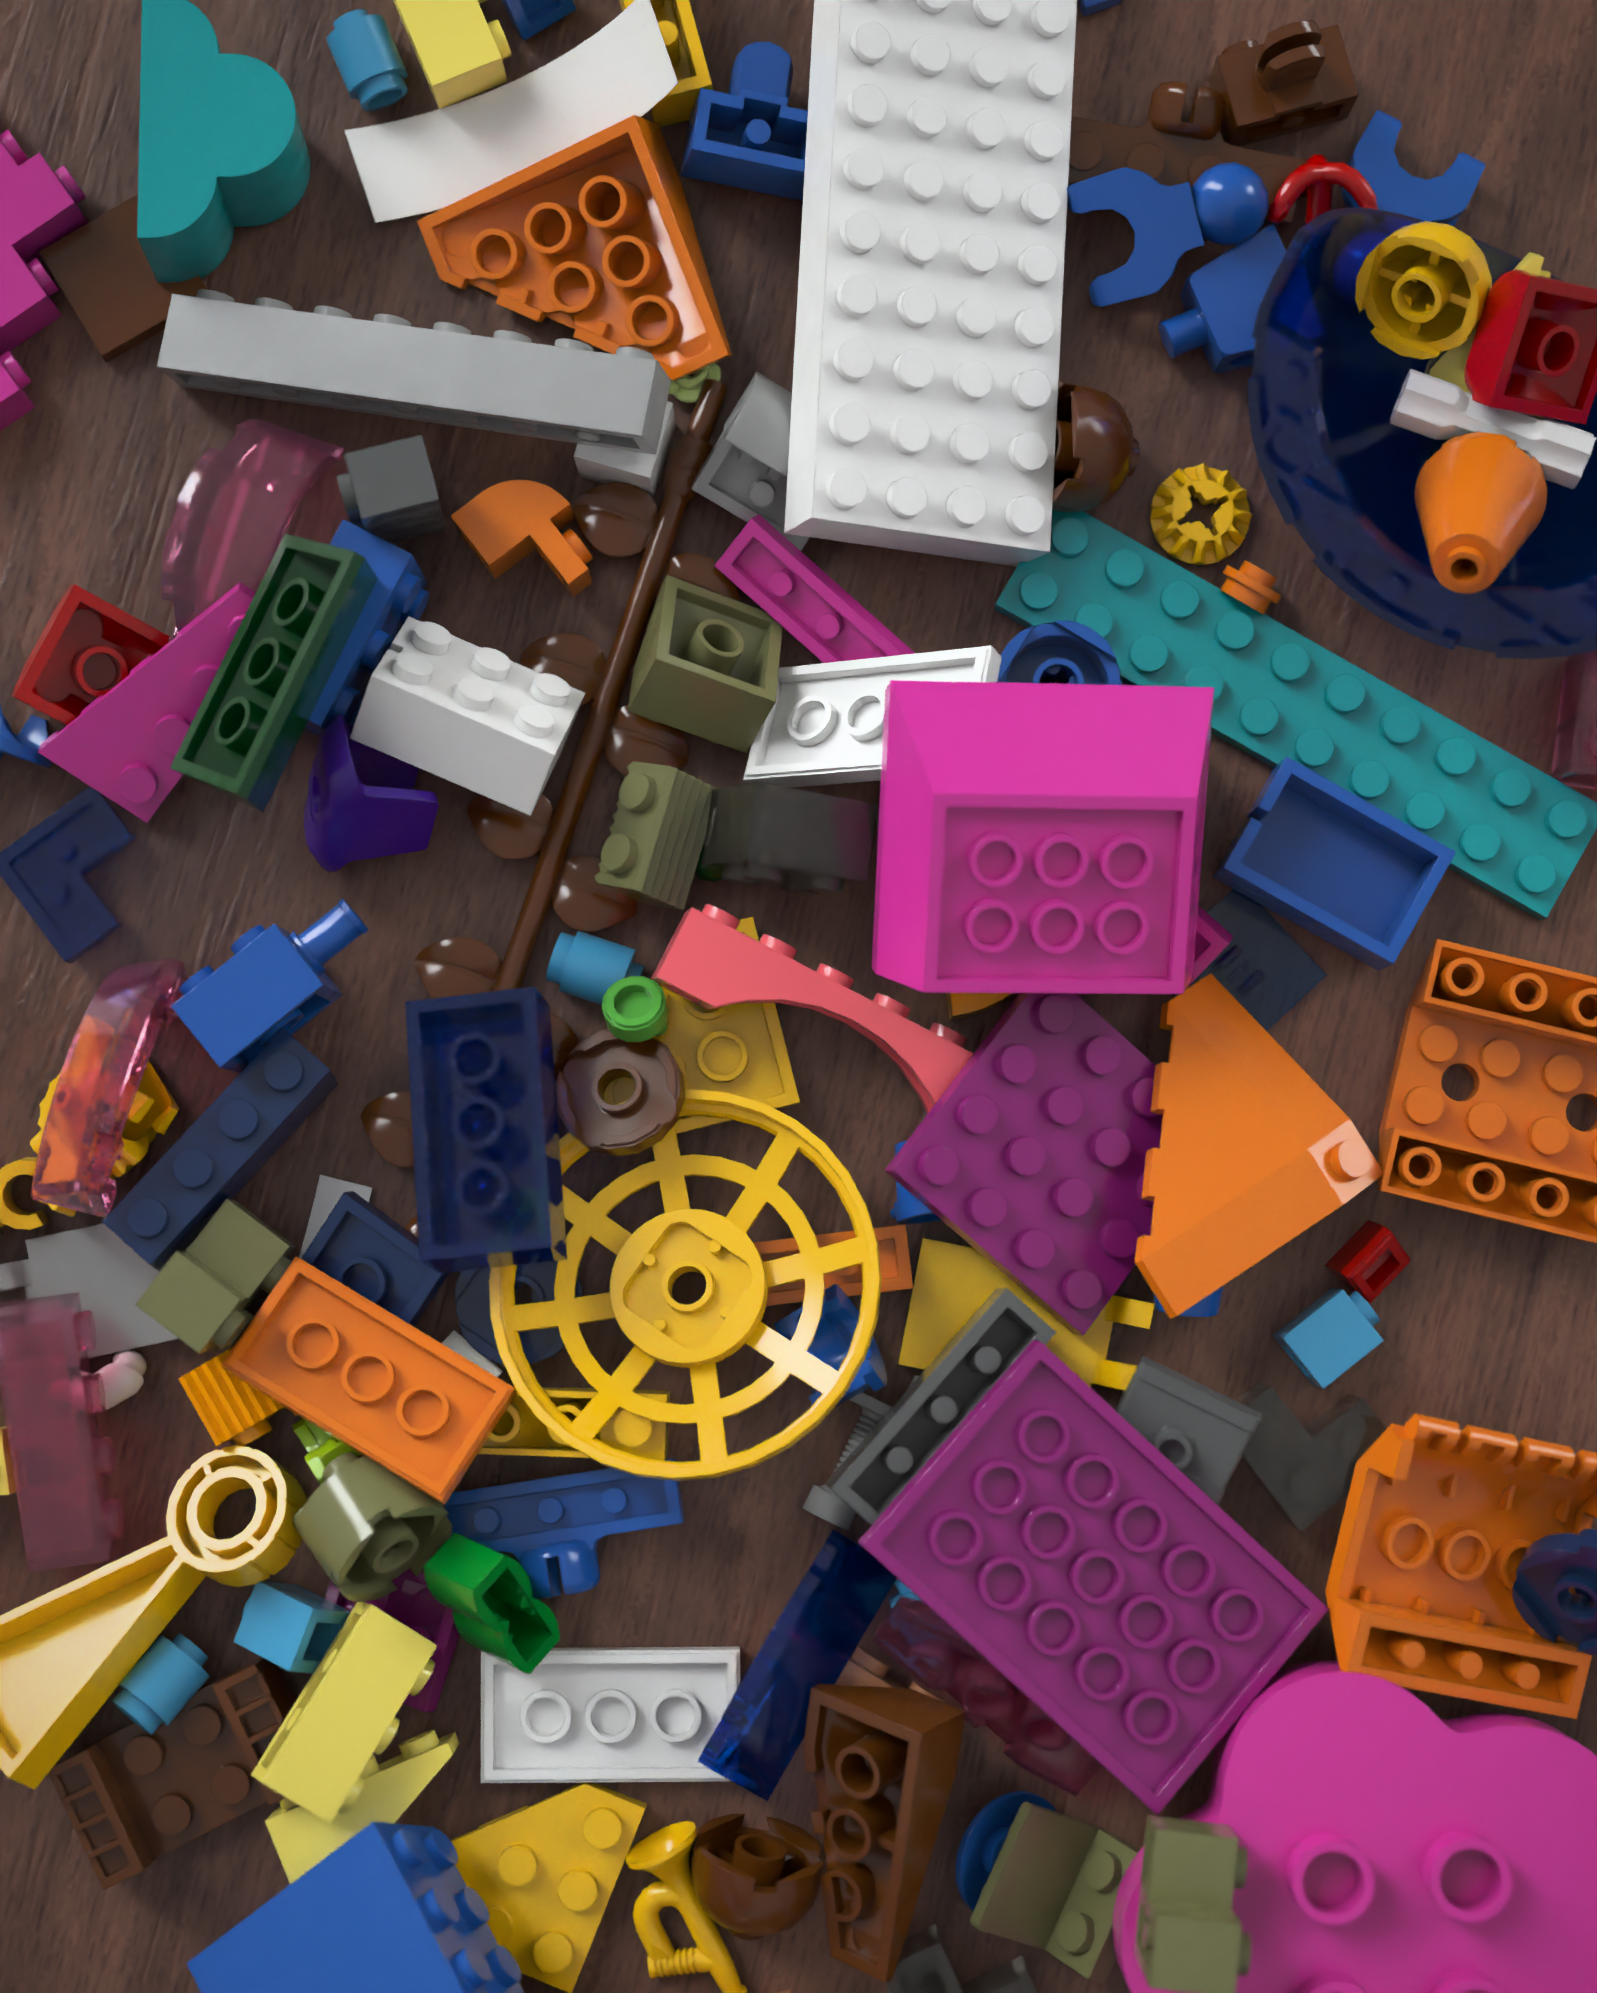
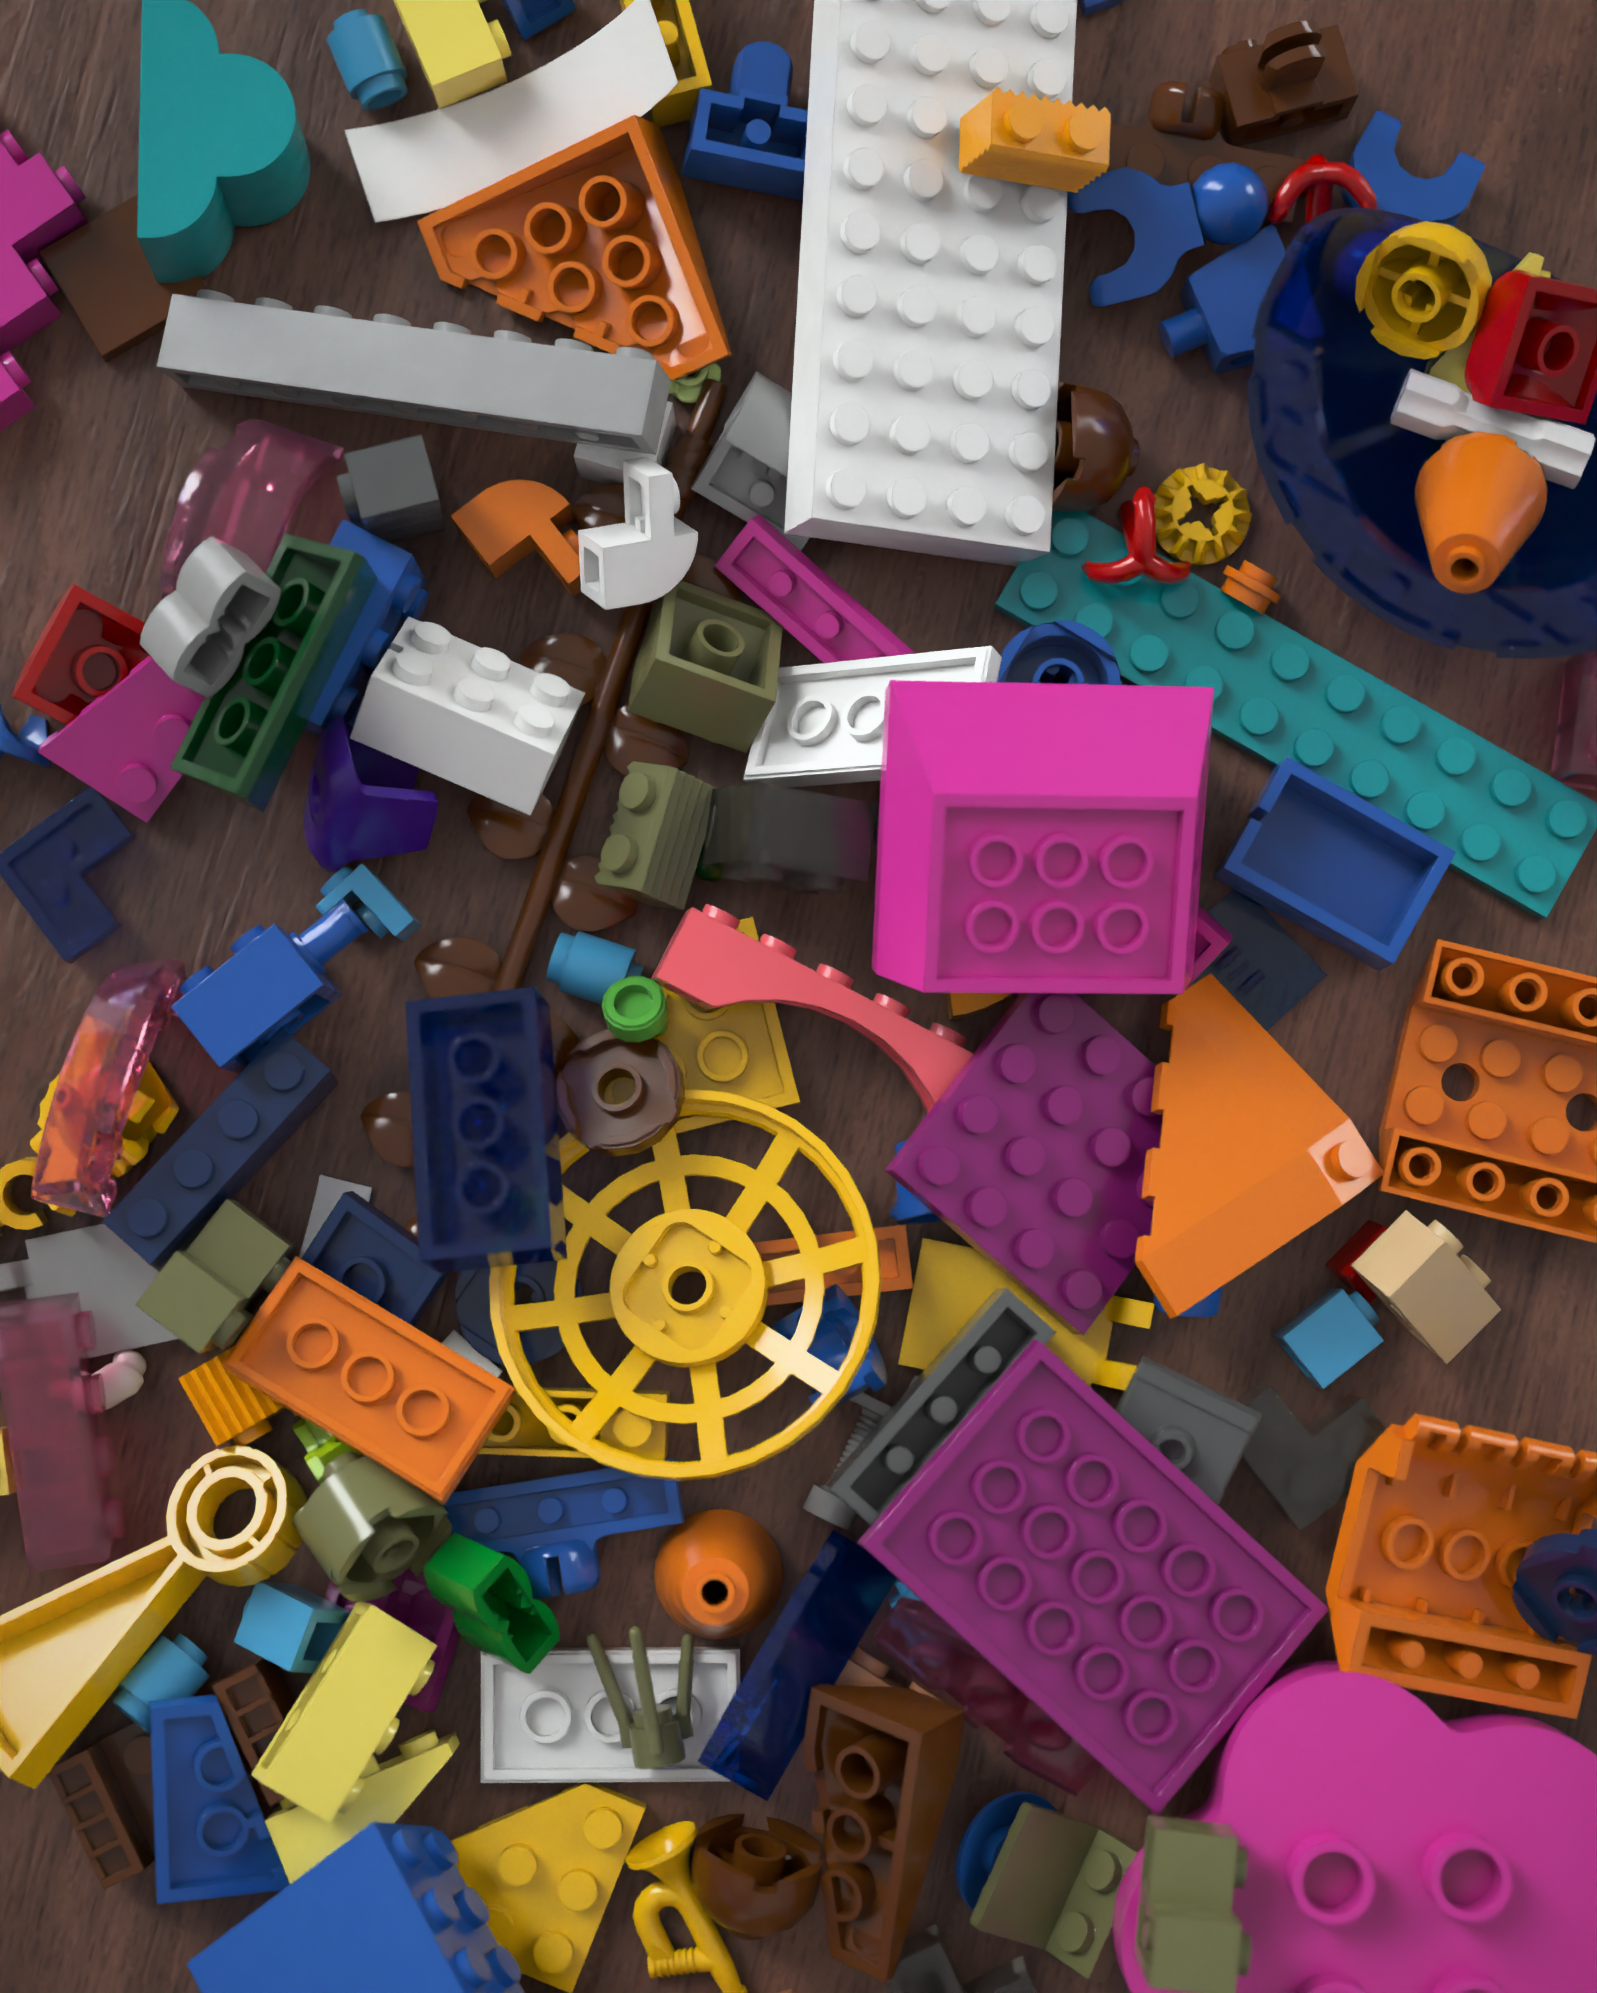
none -> light grey brick [140,536,281,698]
none -> blue wing [149,1695,290,1904]
none -> dark azure bracket [315,863,422,942]
none -> white brick [578,457,698,610]
none -> olive plant [587,1626,694,1769]
none -> orange cone [654,1509,783,1639]
none -> light orange brick [958,87,1111,193]
none -> red piece [1081,486,1192,584]
none -> tan brick [1351,1210,1501,1365]

